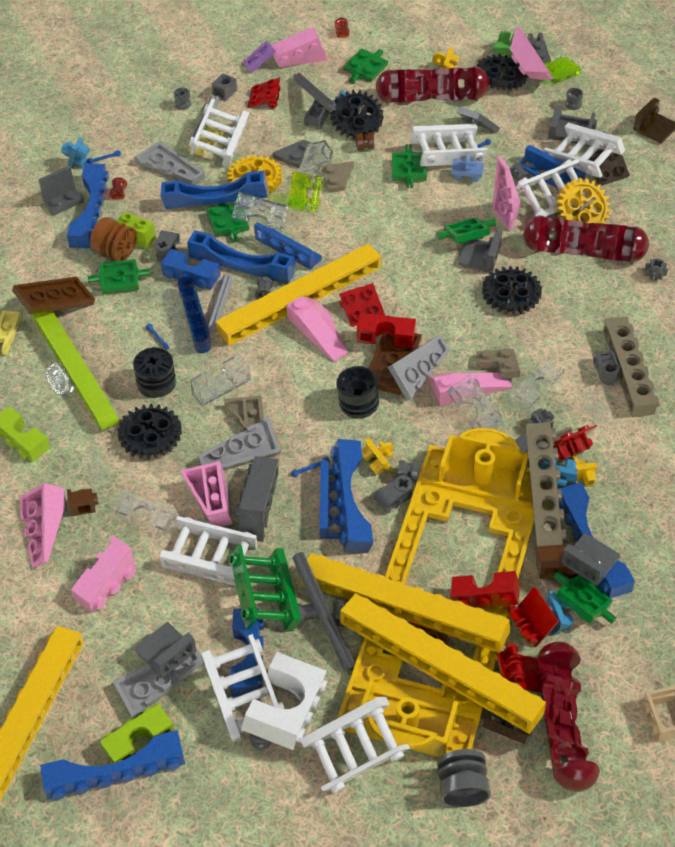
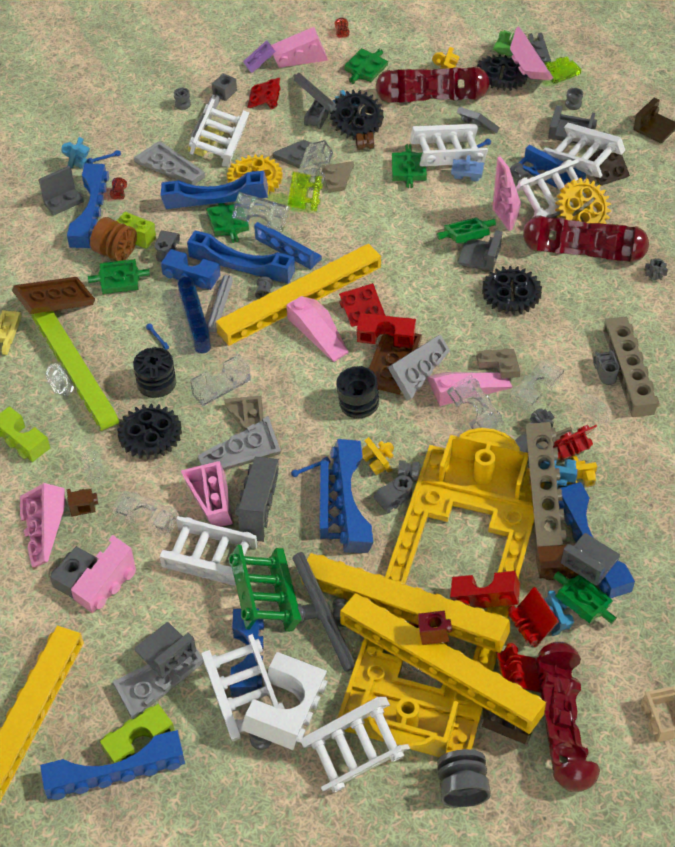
none -> dark grey brick [50,546,97,598]
none -> dark red brick [418,610,452,645]

